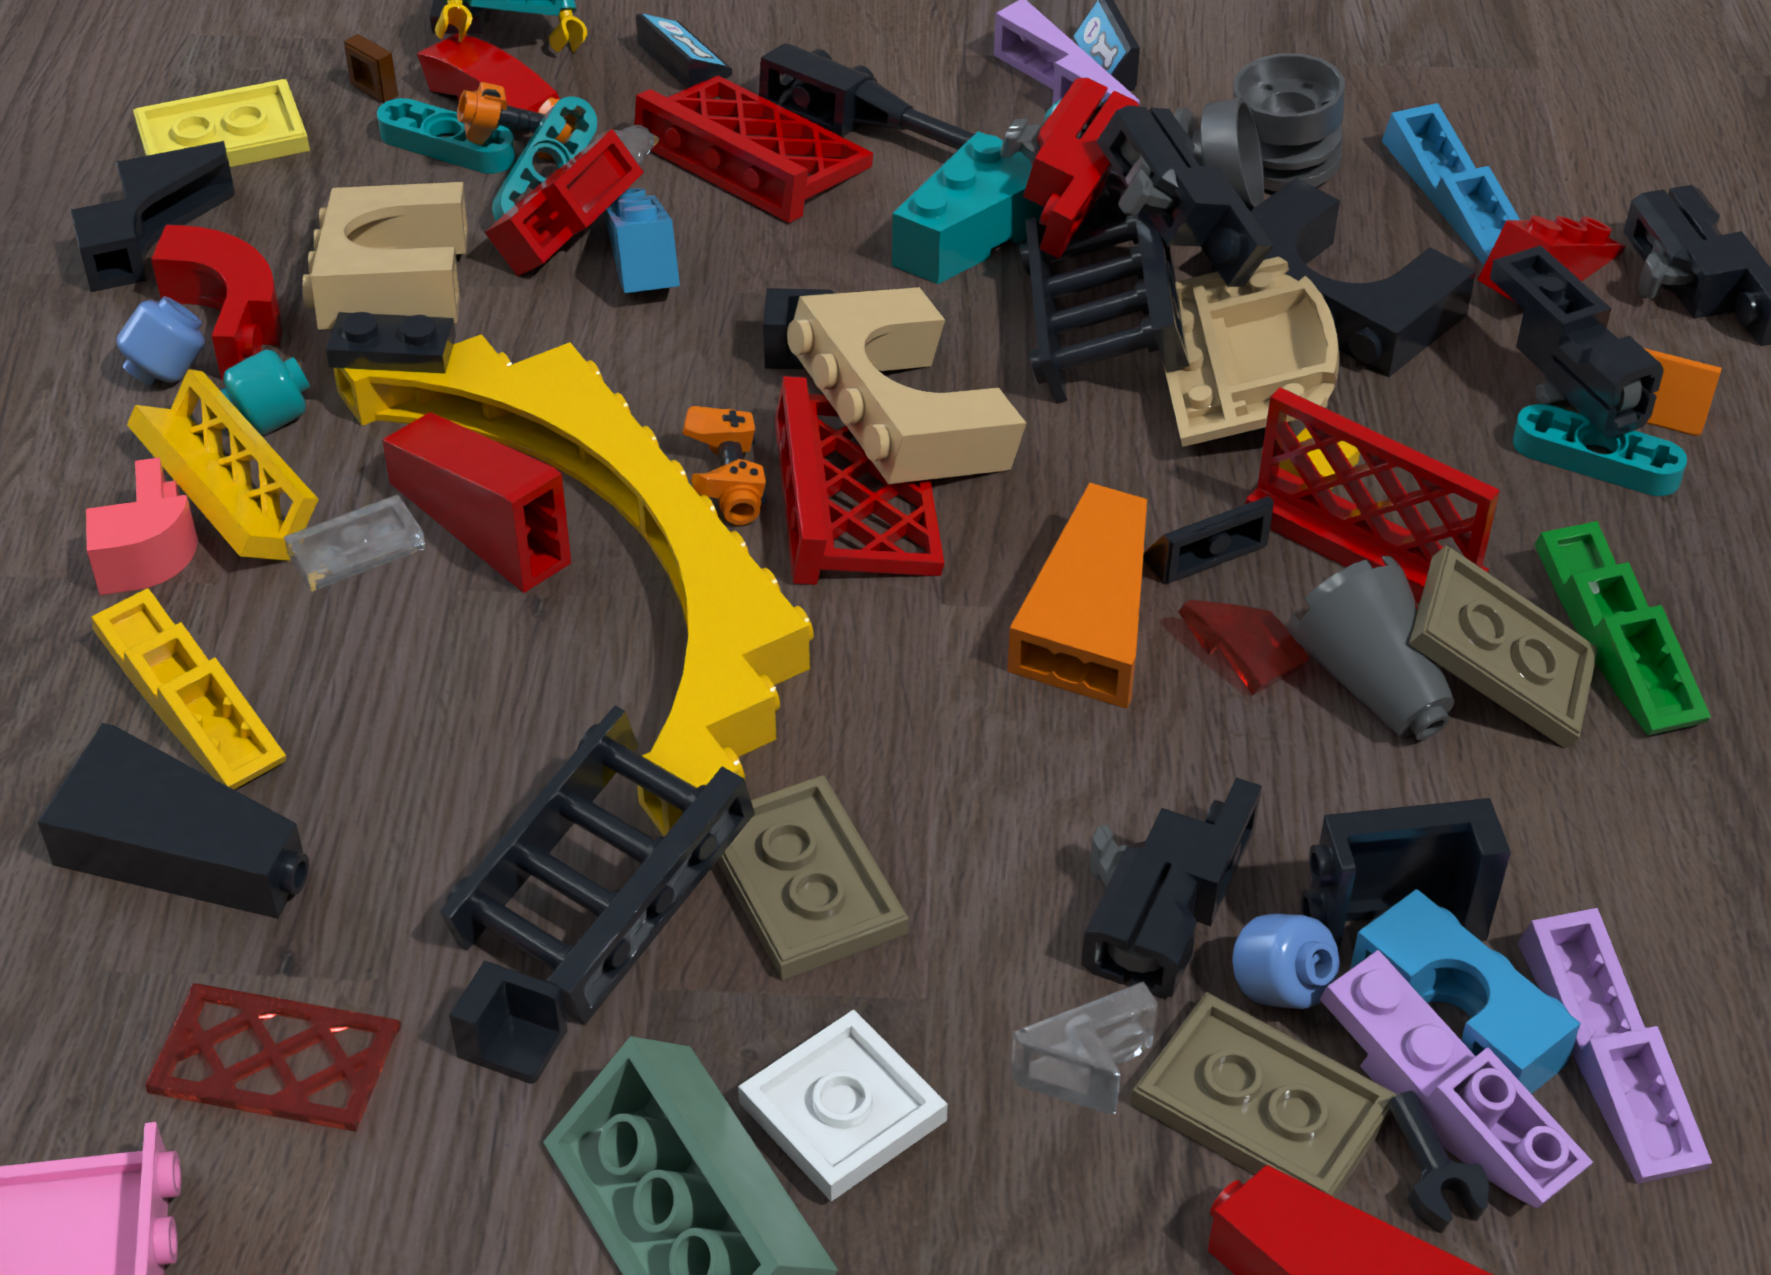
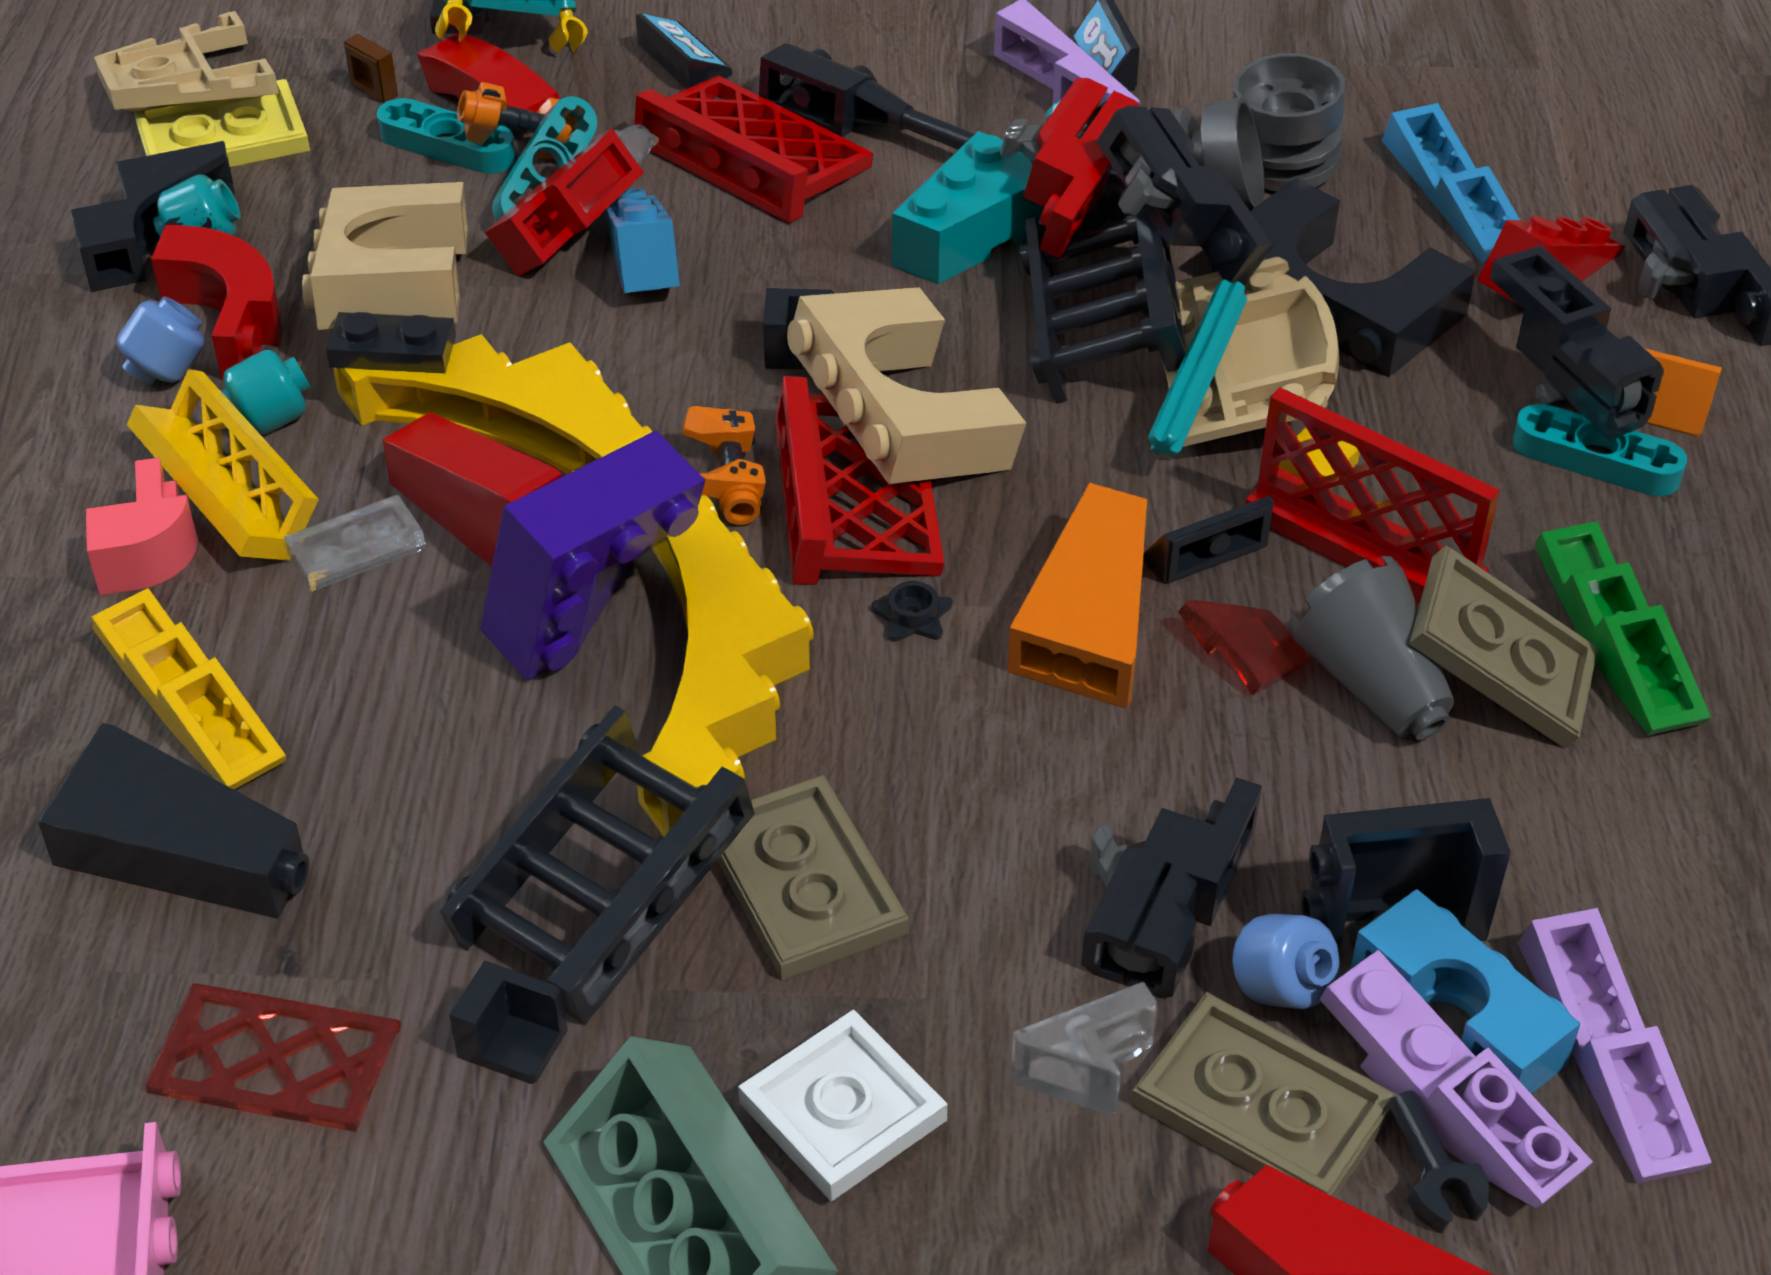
none -> tan wing [94,11,279,112]
none -> teal head [154,174,241,237]
none -> dark purple slope [480,430,705,680]
none -> black plate [872,581,953,642]
none -> teal axle [1148,280,1247,457]

